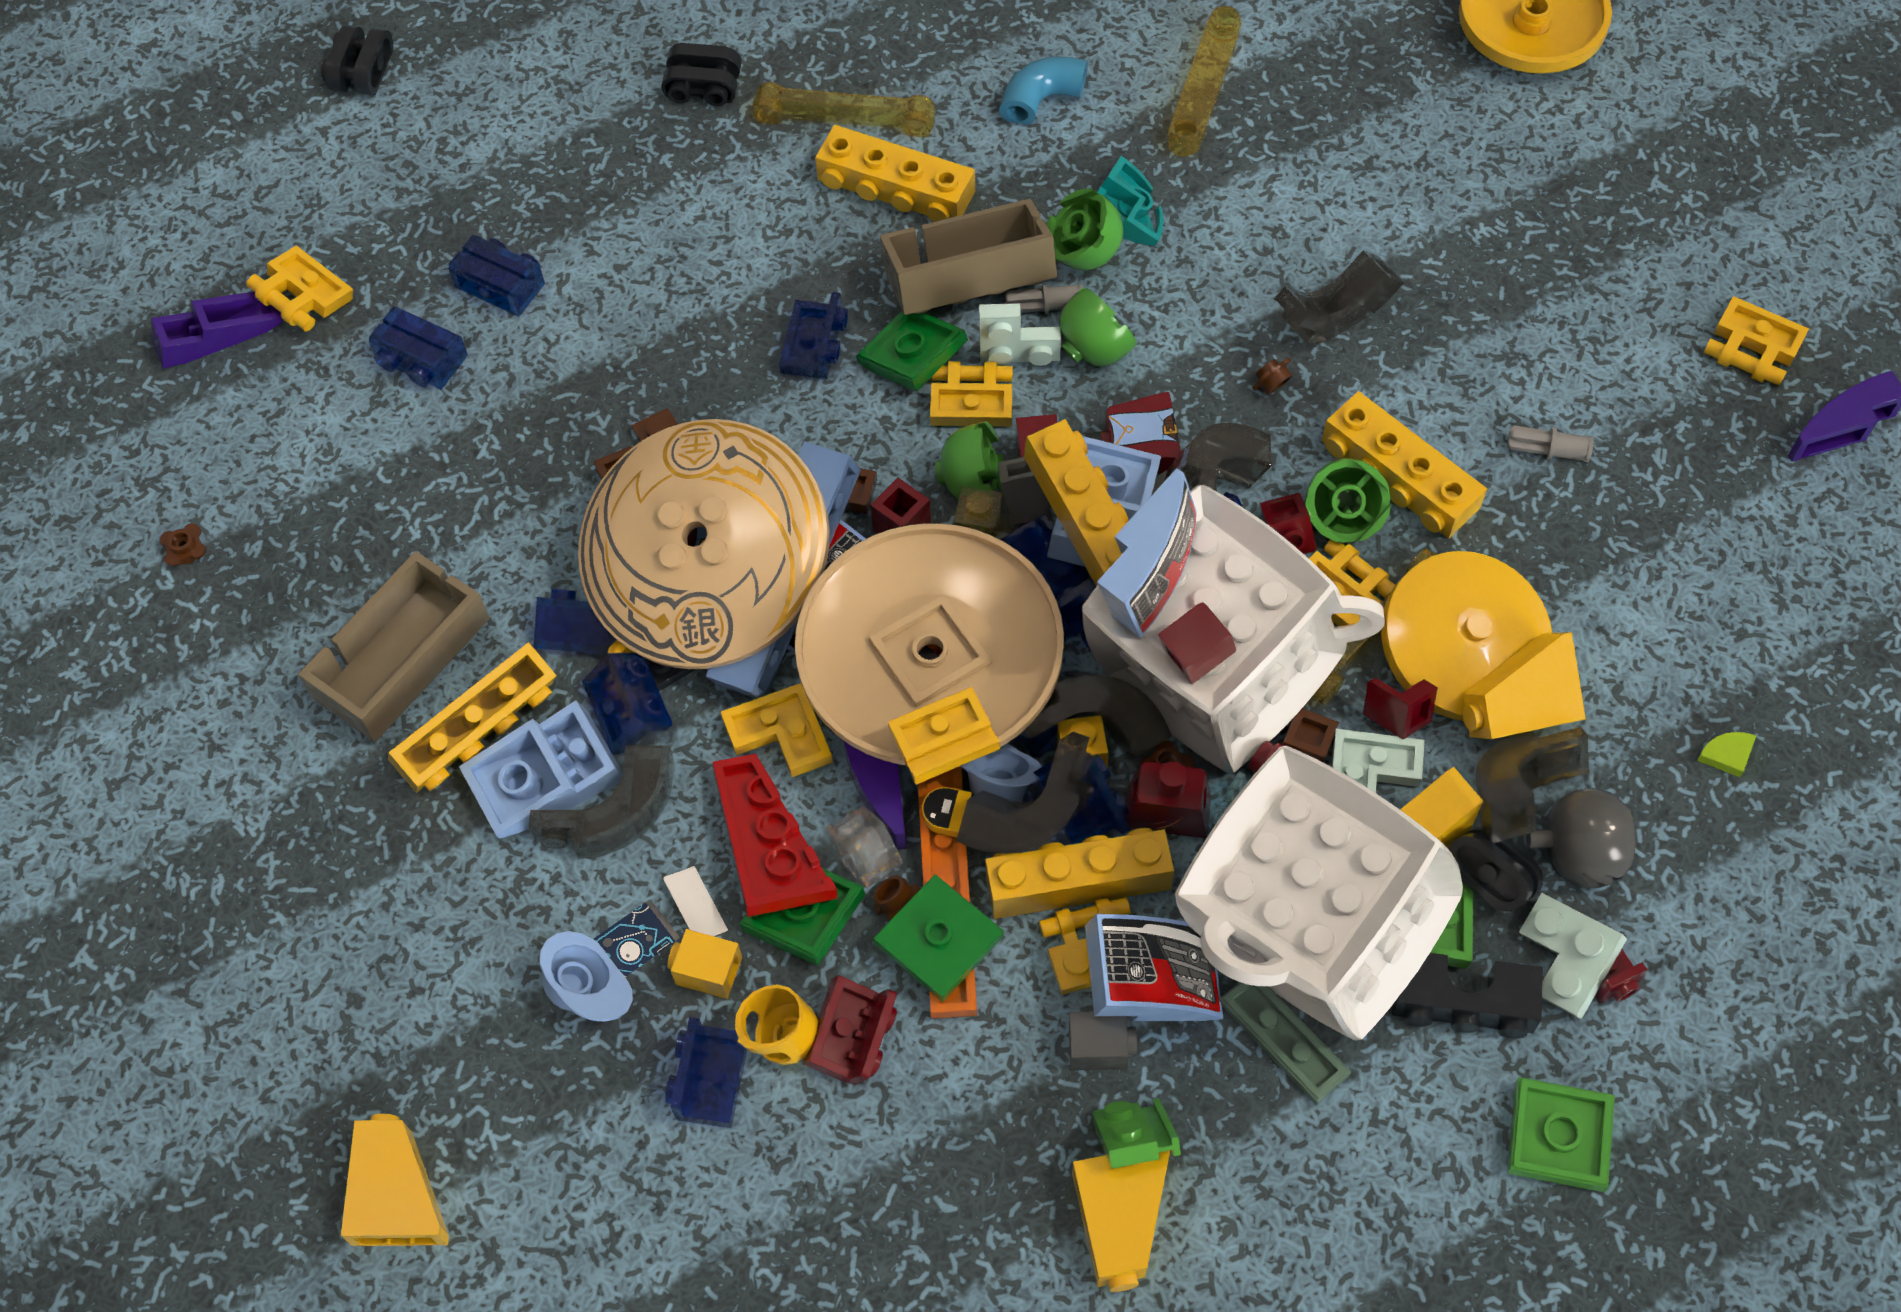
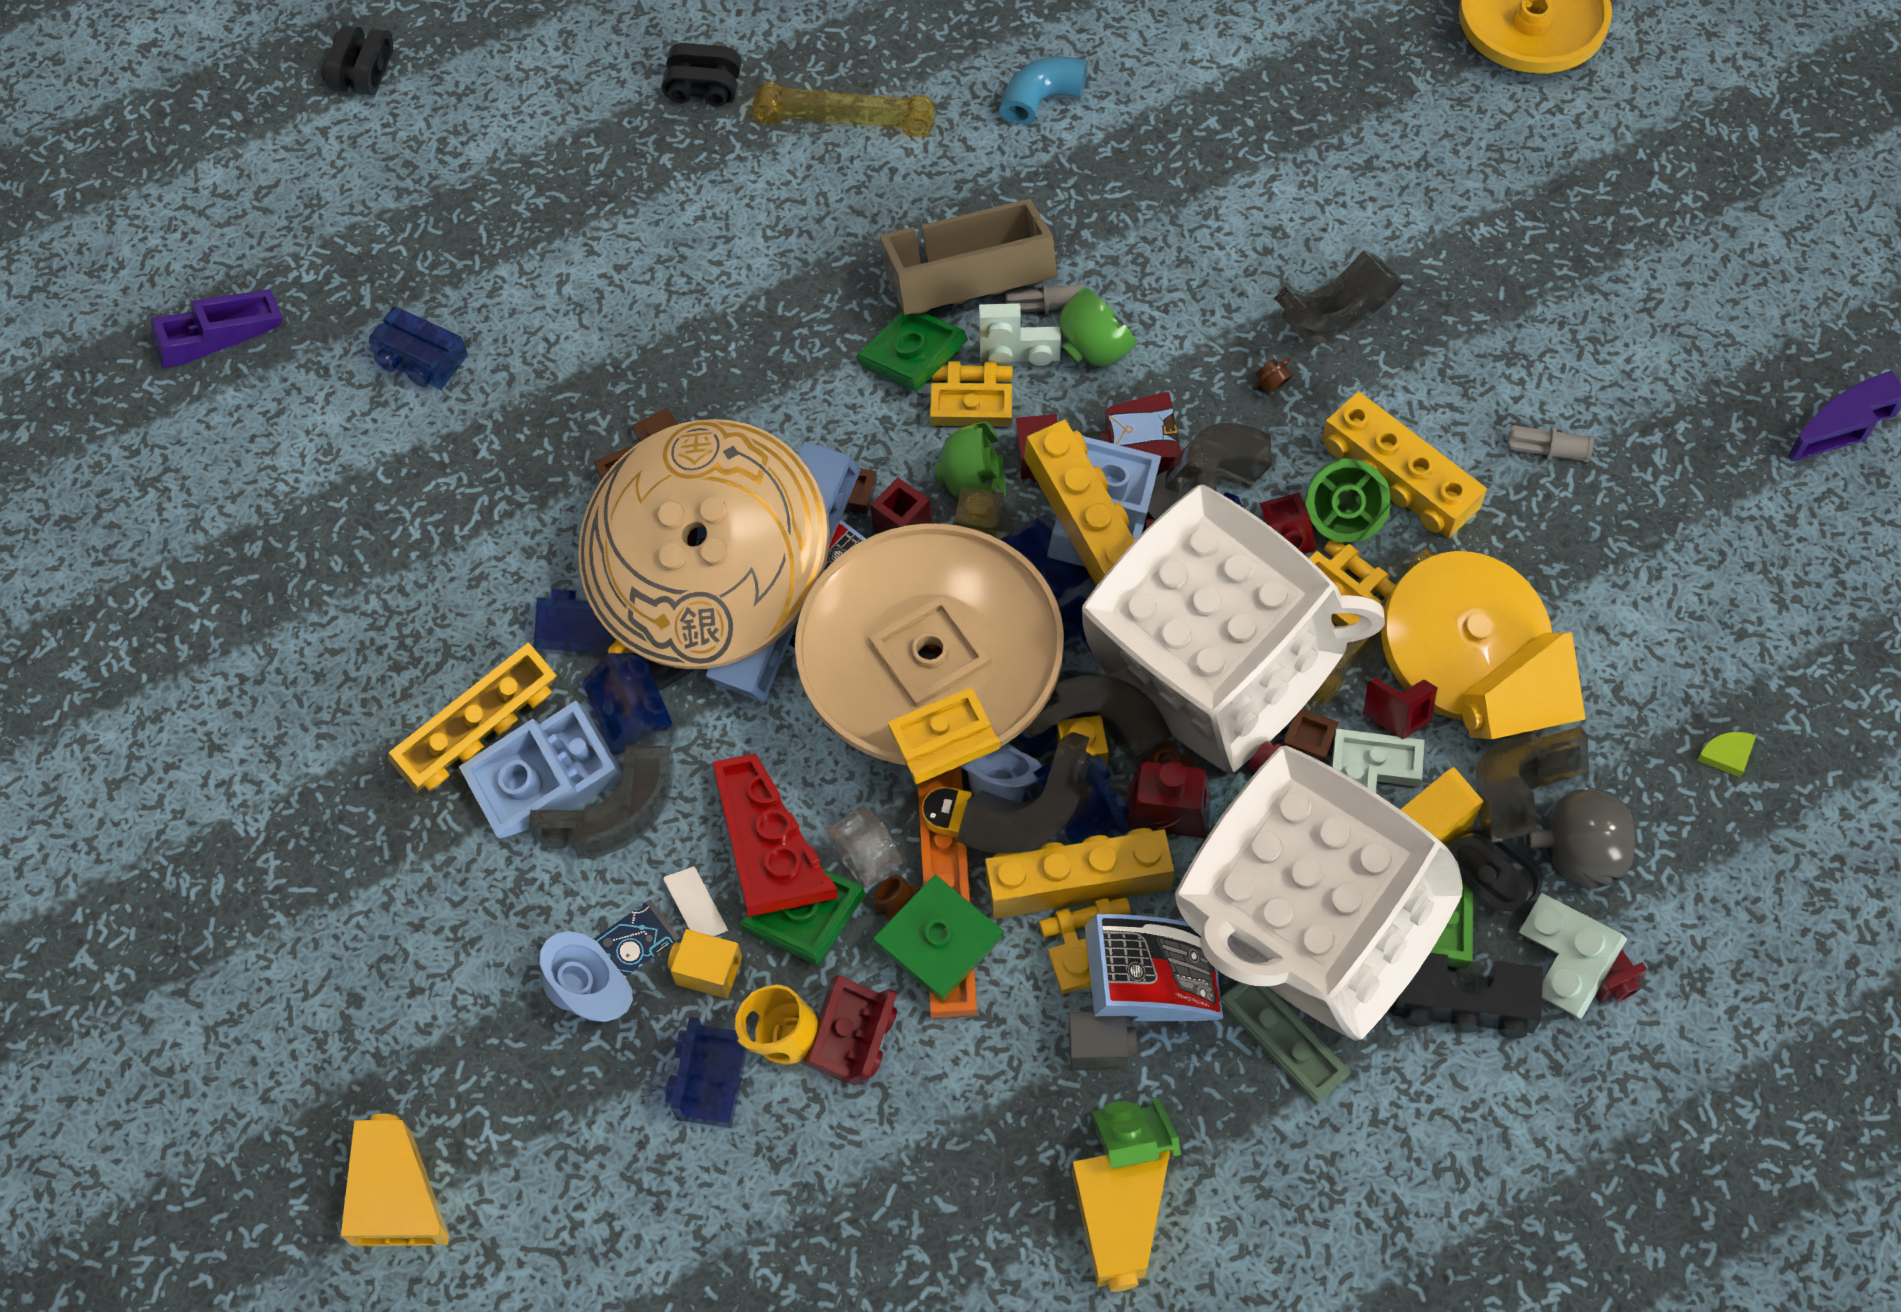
reddish brown plate [159,524,206,567] -> none
yellow plate [246,245,353,332] -> none
dark tan piece [298,551,490,743] -> none
clear blue brick [448,235,545,317] -> none
yellow plate [720,683,833,777] -> none
clear blue bracket [779,292,848,379] -> none
yellow brick [815,124,975,222] -> none
dark purple slope [843,740,906,850] -> none
dark grey brick [998,457,1052,526] -> none
bright green cylinder [1046,188,1124,271] -> none
light blue slope [1097,468,1197,639] -> none
teal brick [1098,156,1164,246] -> none
dark red panel [1157,602,1236,684] -> none
clear yellow piece [1167,6,1241,157] -> none
bright green plate [1507,1077,1615,1192] -> none
yellow plate [1703,296,1809,386] -> none

